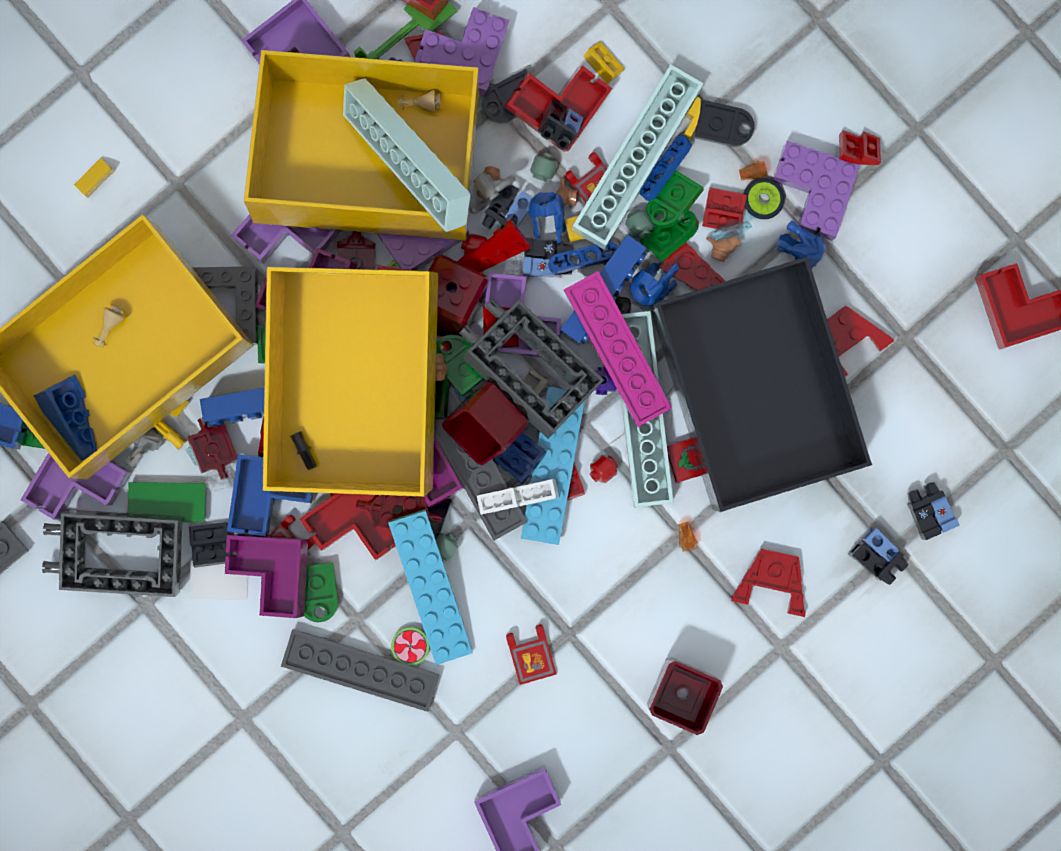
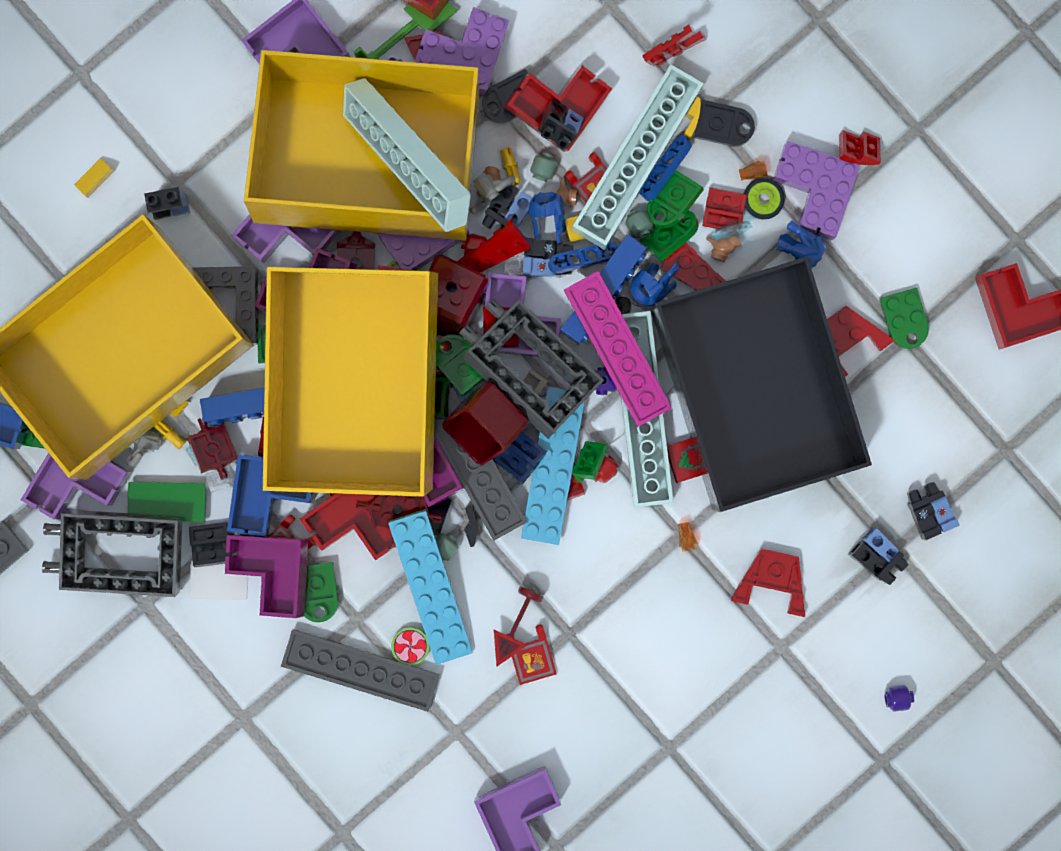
blue wedge [33,375,97,461] -> none
piece [93,304,126,348] -> none
black axle [290,431,317,470] -> none
piece [398,90,441,113] -> none
nougat animal [436,354,448,381] -> none
white slope [477,479,560,515] -> none
yellow slope [583,41,625,84] -> none
dark red plate [647,657,723,735] -> none
none -> black hips [144,187,191,220]
none -> black slope [464,506,477,547]
none -> dark red piece [493,586,544,667]
none -> yellow axle [500,147,521,186]
none -> green bracket [572,441,608,483]
none -> red wing [642,24,707,67]
none -> green plate [879,288,929,349]
none -> dark purple head [884,685,914,712]

